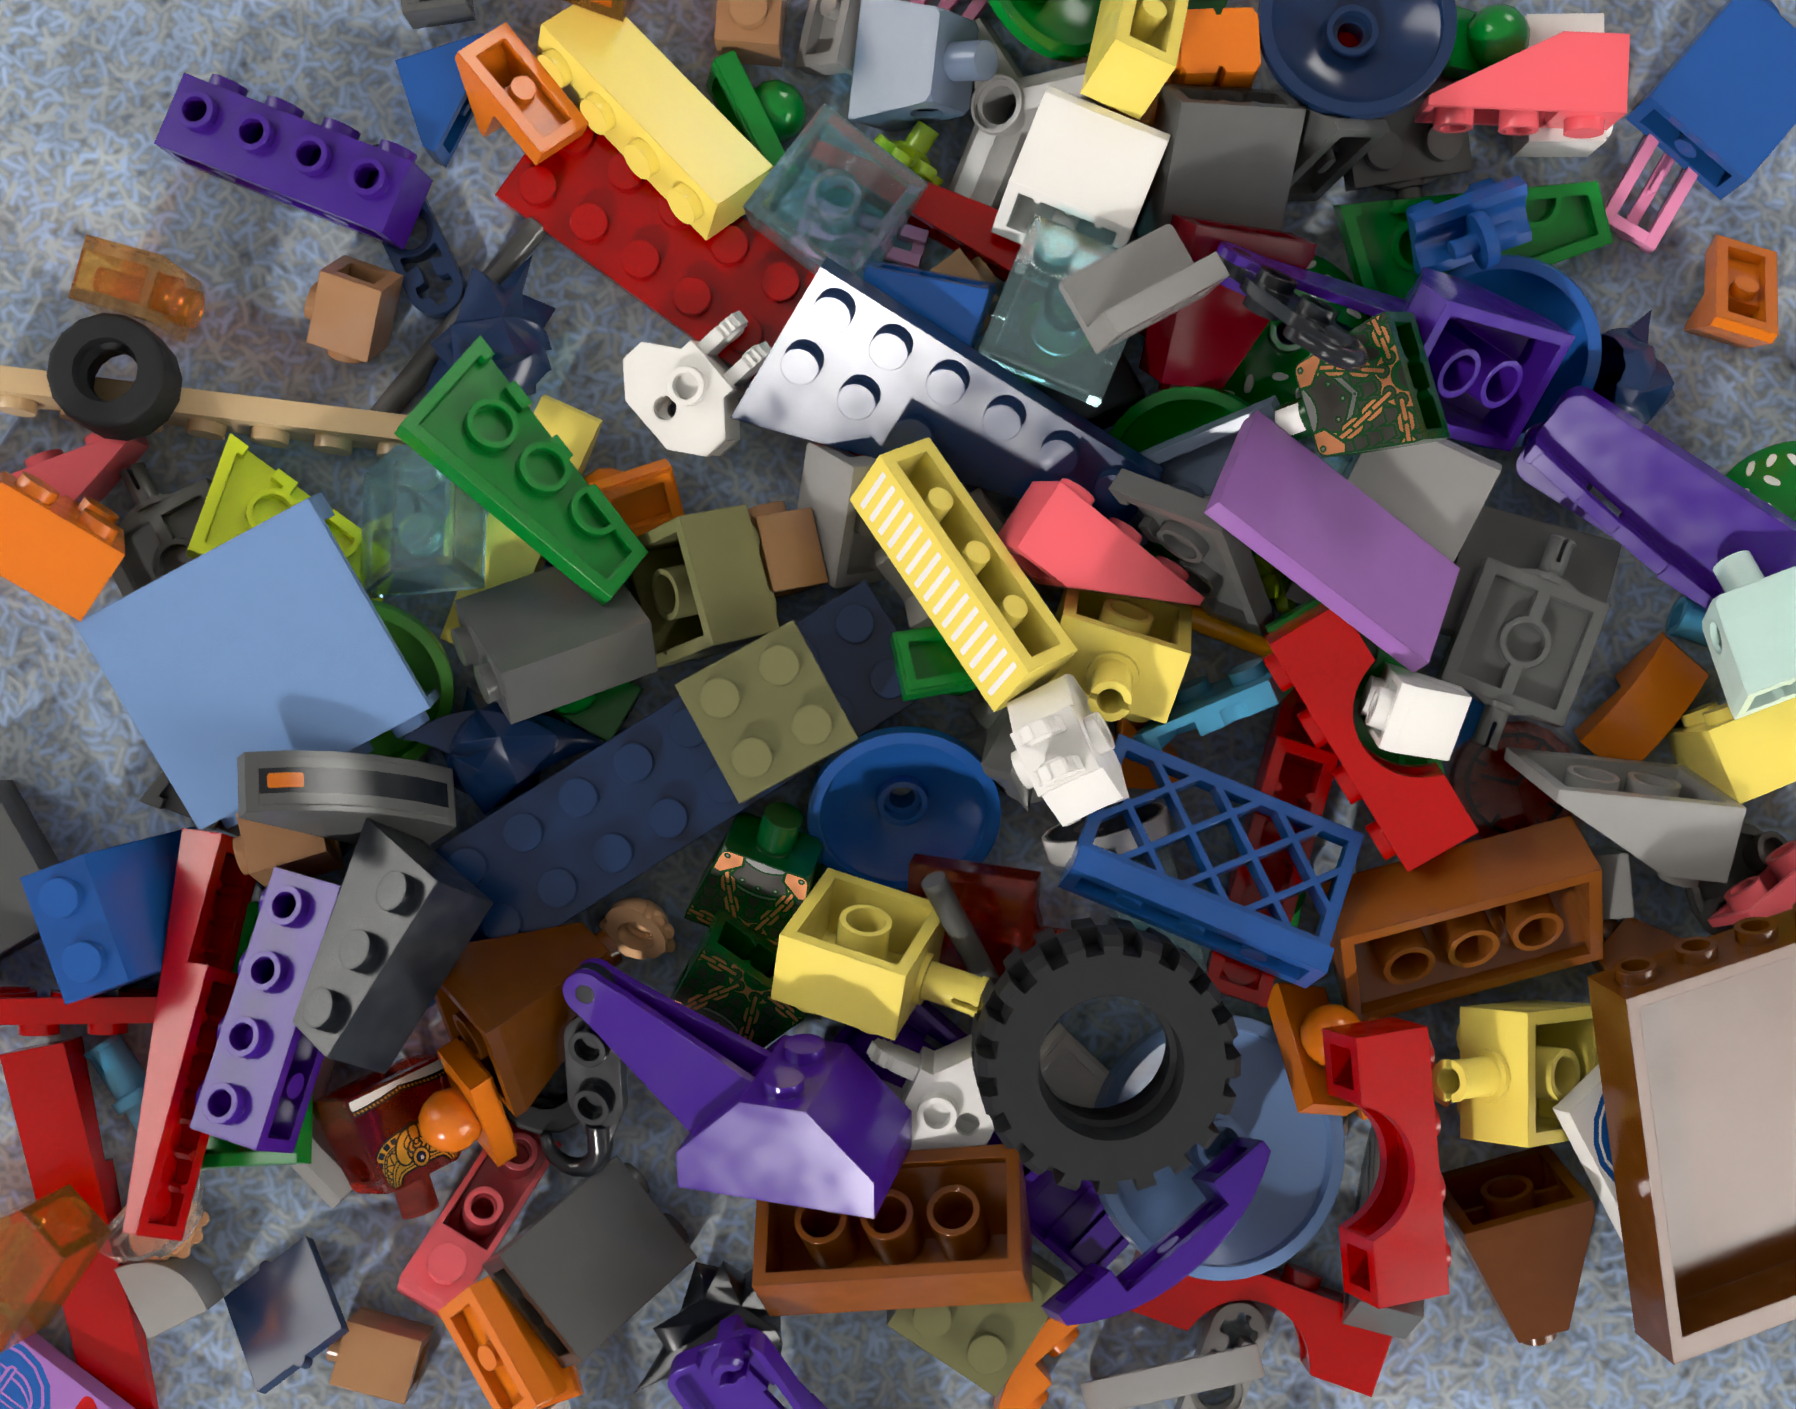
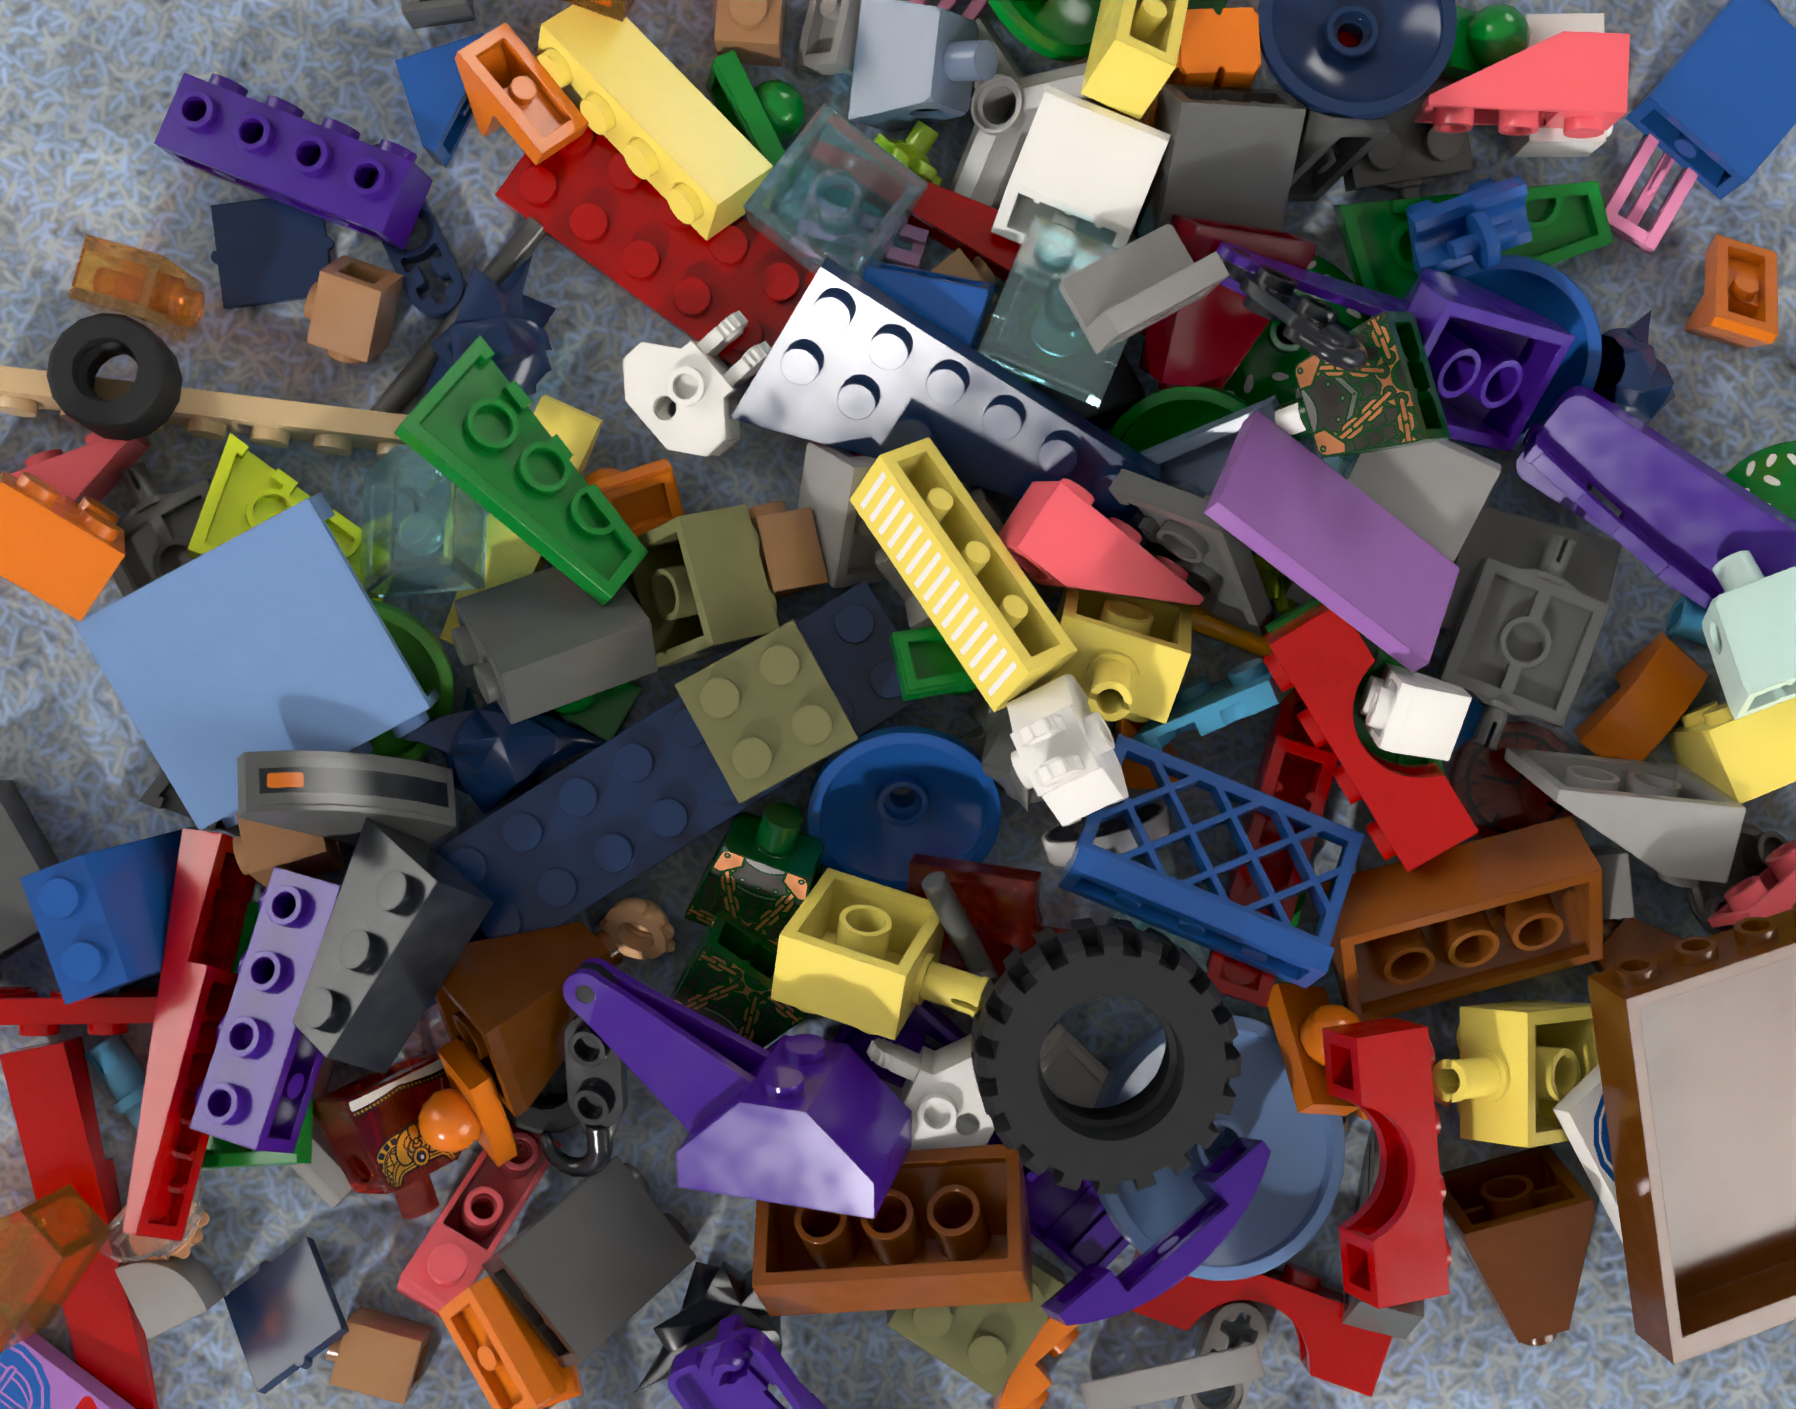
none -> dark blue piece [211,198,335,310]

